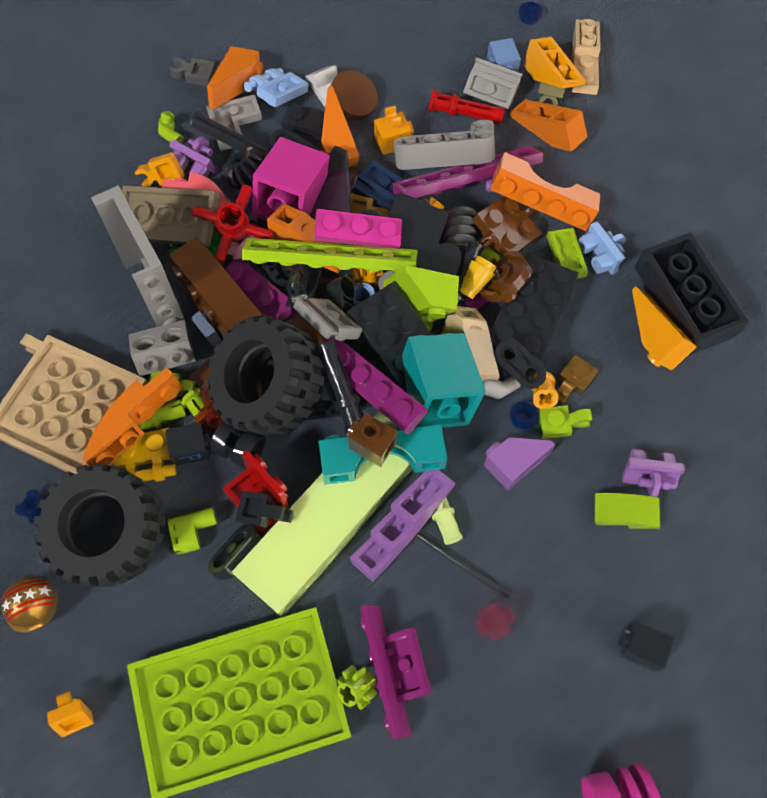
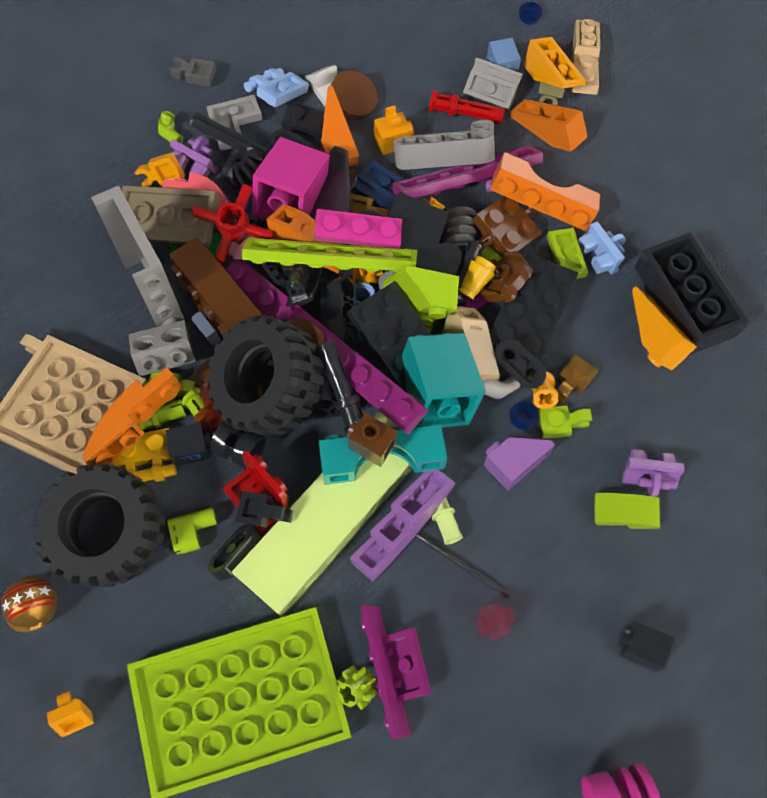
clear blue plate [15,489,47,524] -> none
orange slope [207,46,263,109] -> none
light grey plate [293,297,362,341] -> none

